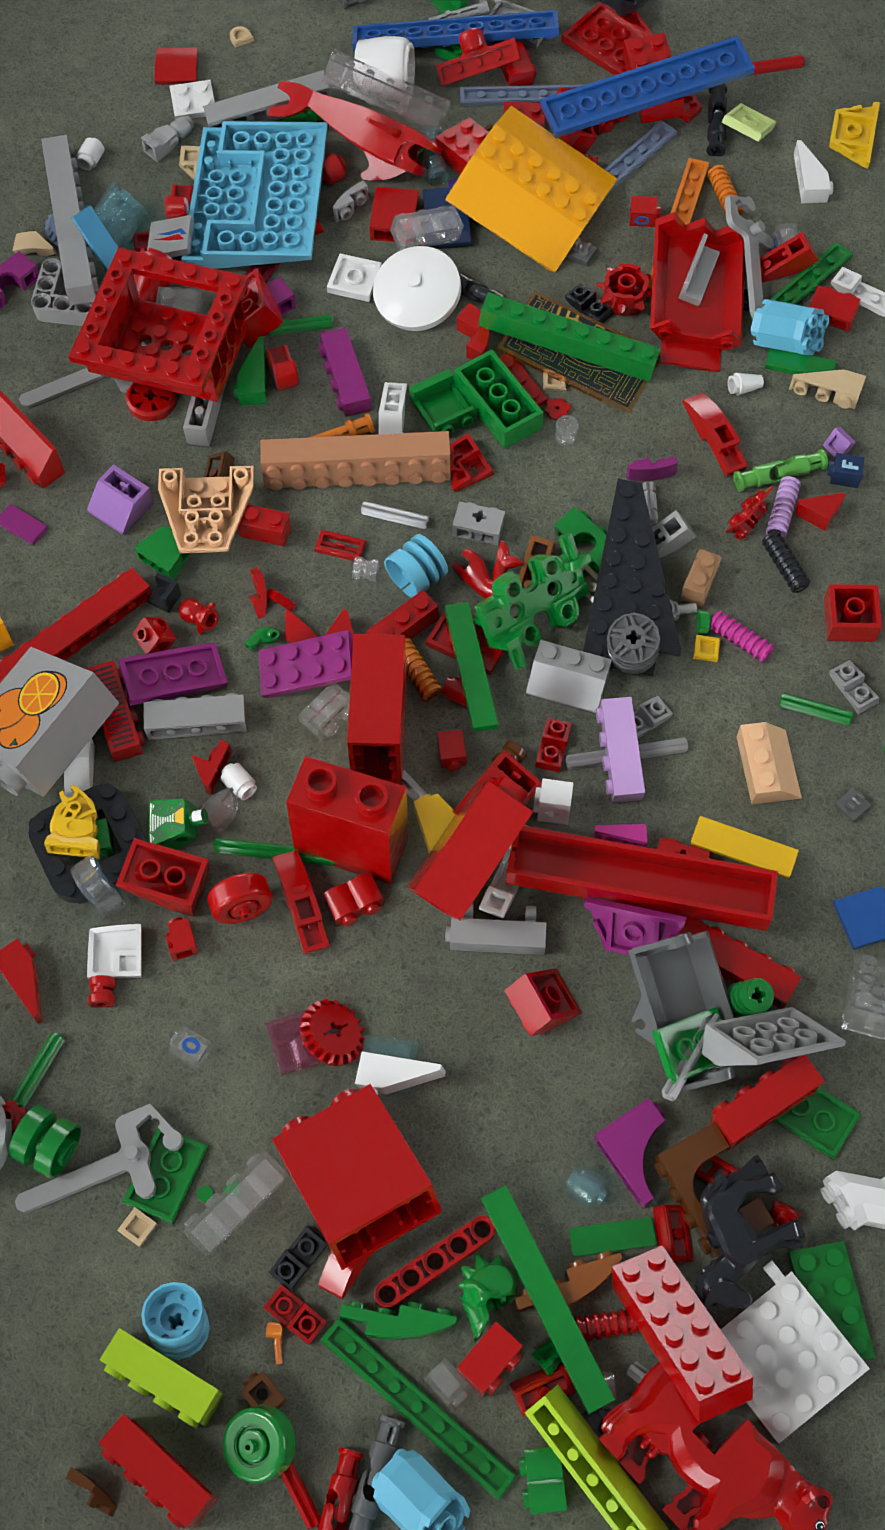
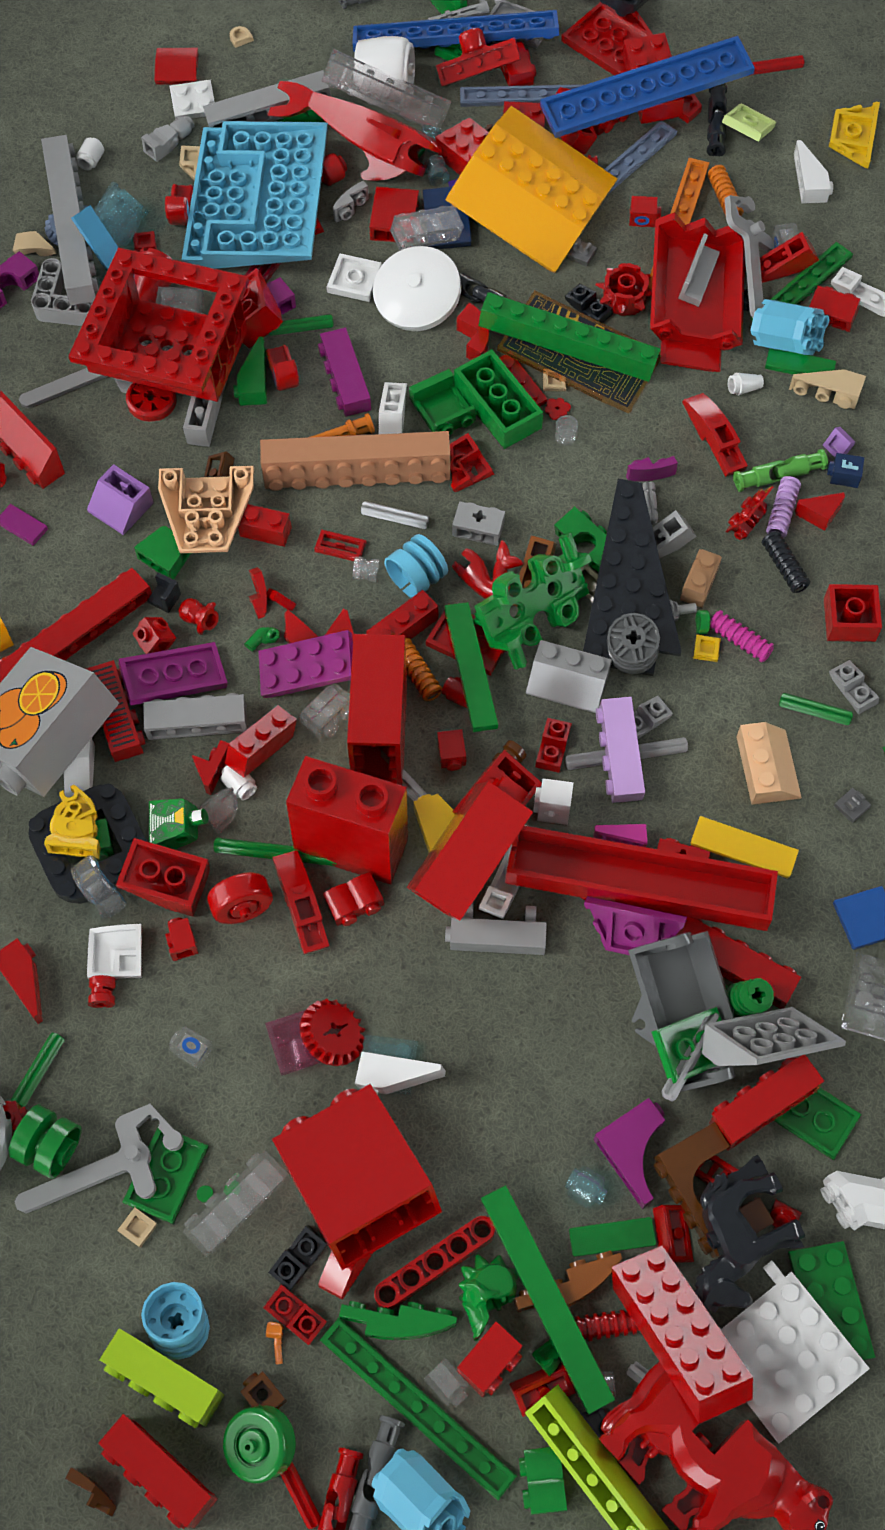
light grey tile [147,215,194,257] -> none
red slope [504,968,582,1036] -> none
none -> red brick [225,705,297,778]

